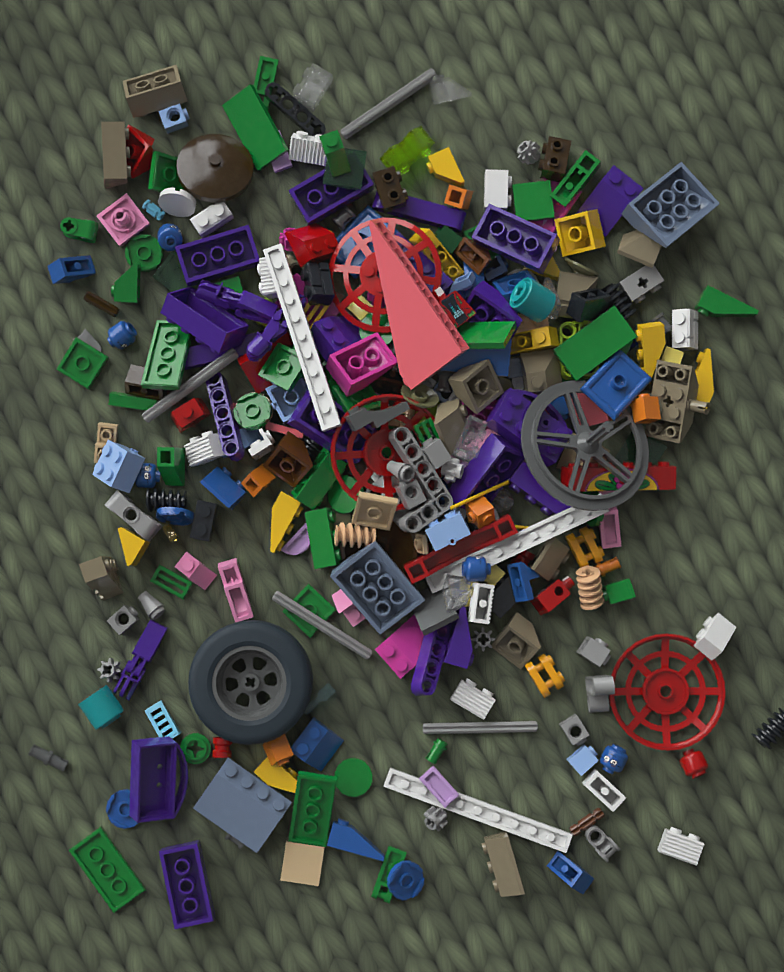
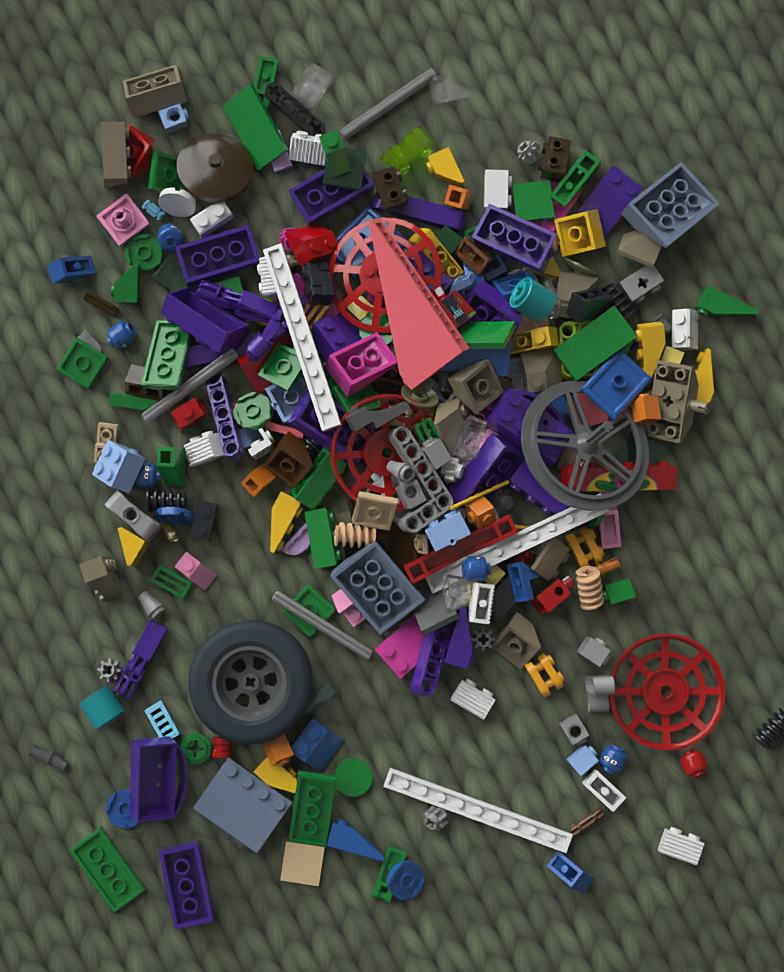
green piece [60,217,99,243] -> none
light grey brick [107,605,140,635] -> none
blue slope [200,466,247,510] -> none
bright pink slope [218,558,254,623] -> none
green tile [328,475,364,514] -> none
dark grey bush [331,206,356,231] -> none
lavender tile [419,765,459,808] -> none
light grey axle [423,721,538,734] -> none
green pin [425,738,448,764] -> none
dark tan slope [481,831,525,897] -> none
light grey piece [585,825,621,862] -> none
white brick [694,613,736,660] -> none

